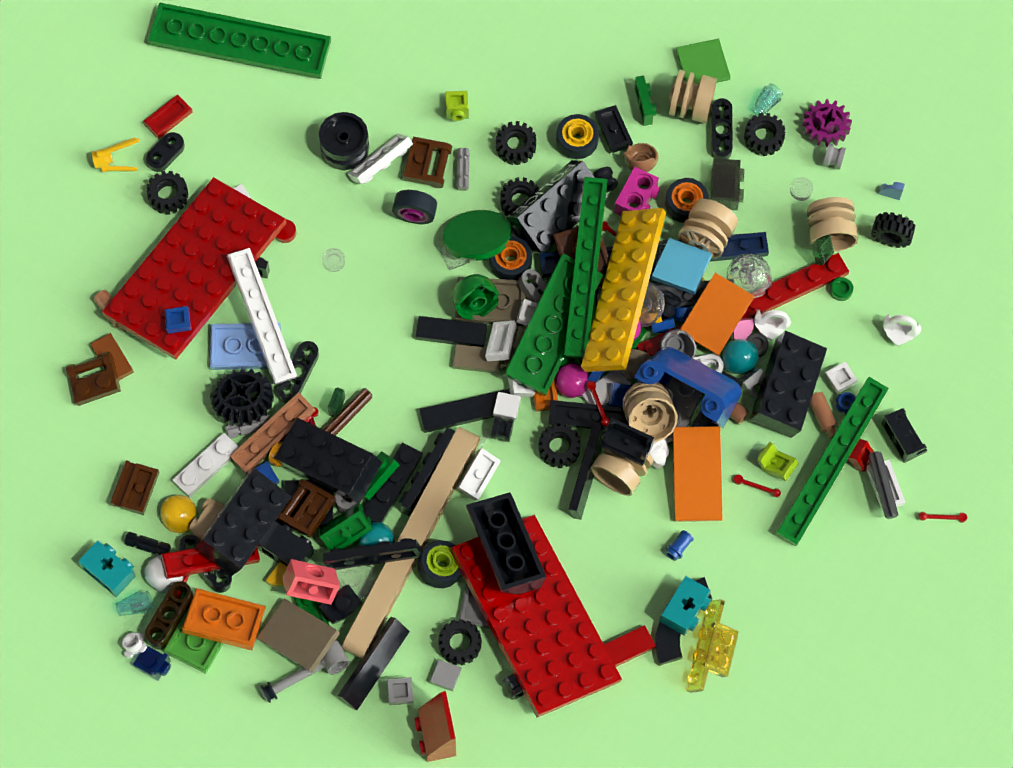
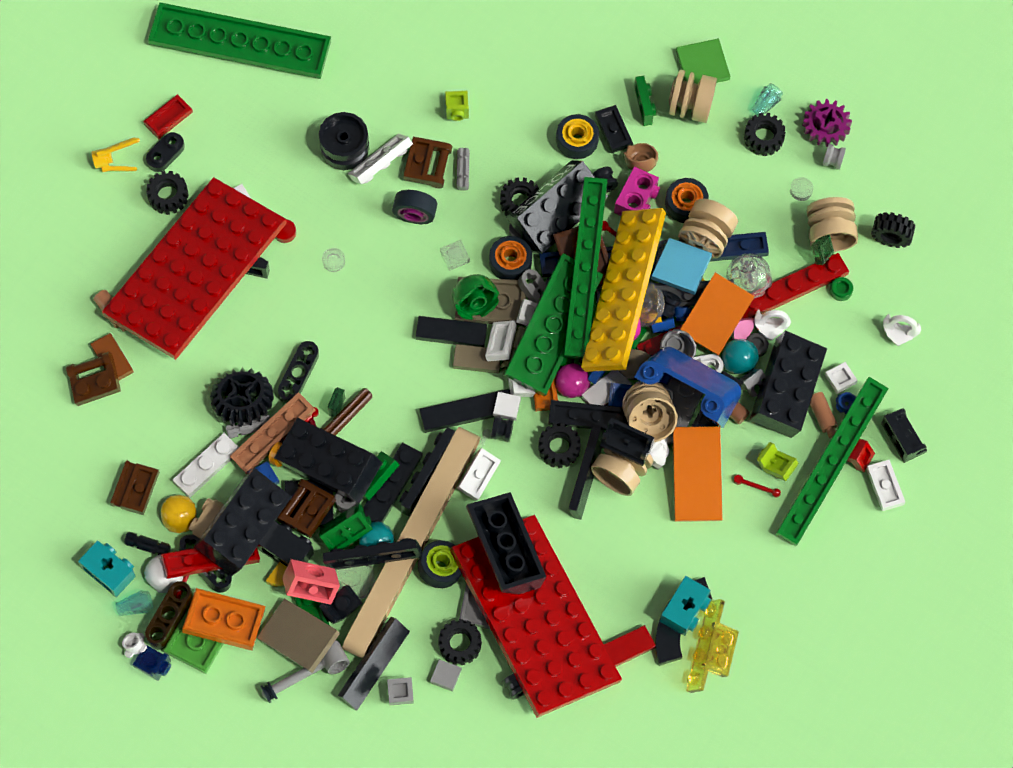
blue tile [165,306,191,334] -> none
light blue tile [210,323,281,370] -> none
white tile [227,248,297,385] -> none
slope [414,691,456,762] -> none
green tile [443,210,512,261] -> none
black tyre [496,121,536,165] -> none
red hinge [587,381,610,426] -> none
blue pin [665,530,694,561] -> none
black beam [711,98,733,161] -> none
clear smoke brick [711,158,744,210] -> none
dark grey axle [868,451,898,519] -> none
tile [878,182,905,200] -> none
red hinge [918,512,967,523] -> none

